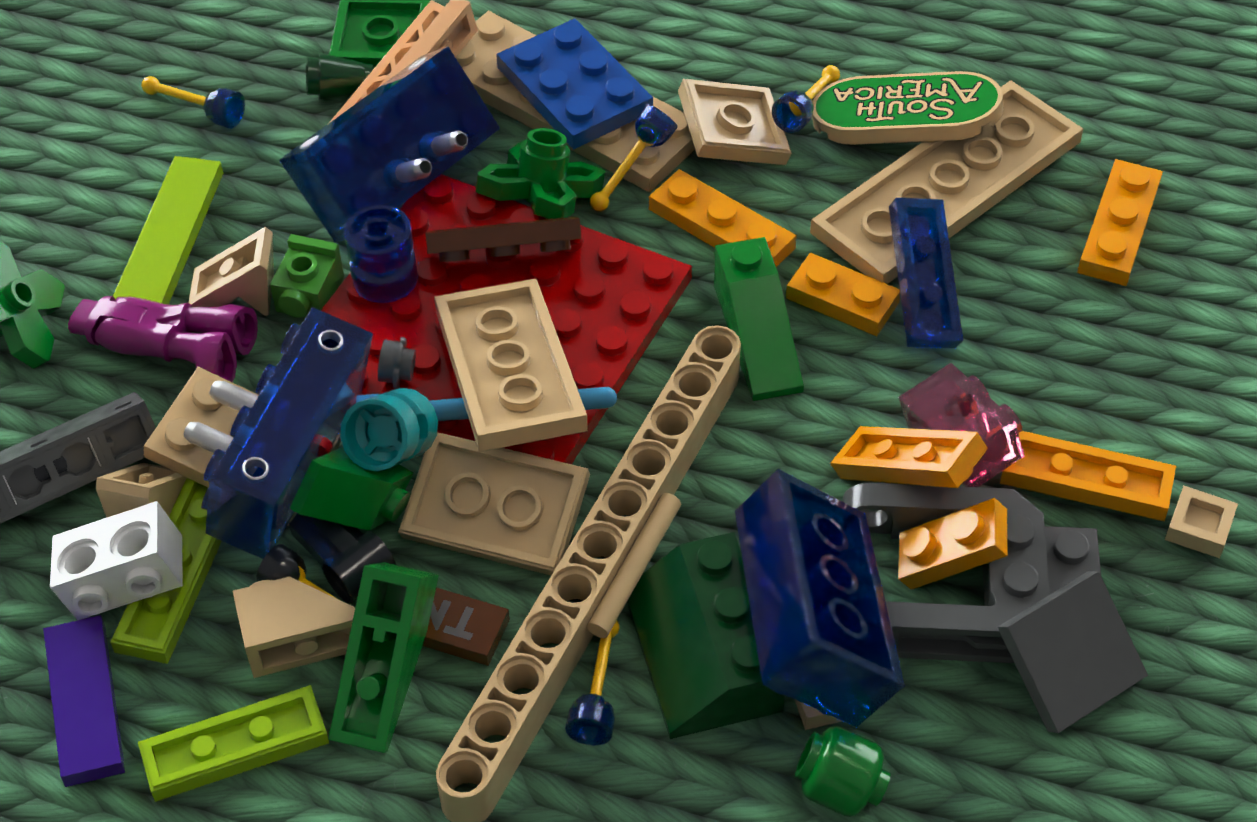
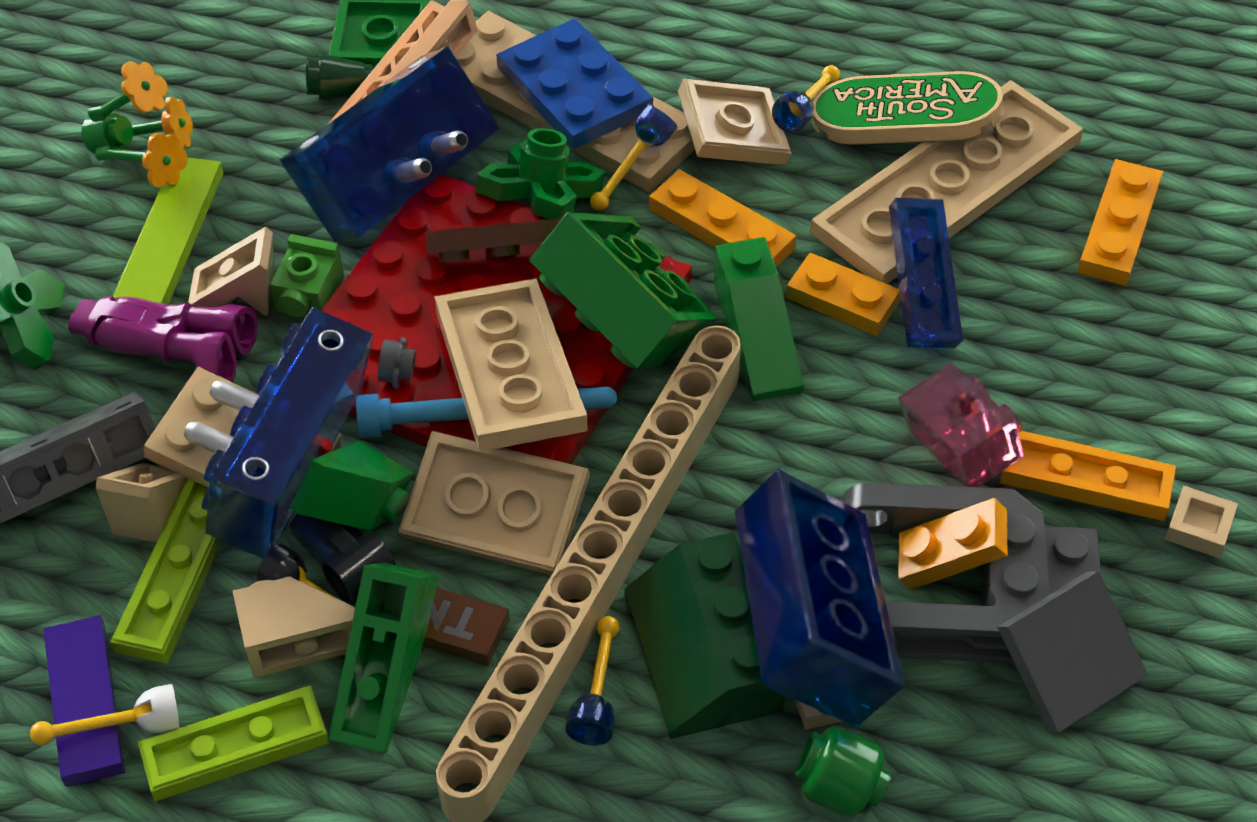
white brick [50,501,183,620] -> none
clear blue hinge [141,76,245,129] -> none
teal wheel [340,388,438,471] -> none
clear blue wheel [344,204,418,303] -> none
tan bar [587,493,681,638] -> none
light orange plate [830,426,988,488] -> none
none -> hinge [30,684,180,745]
none -> plant [81,61,193,188]
none -> green wedge [529,212,717,369]

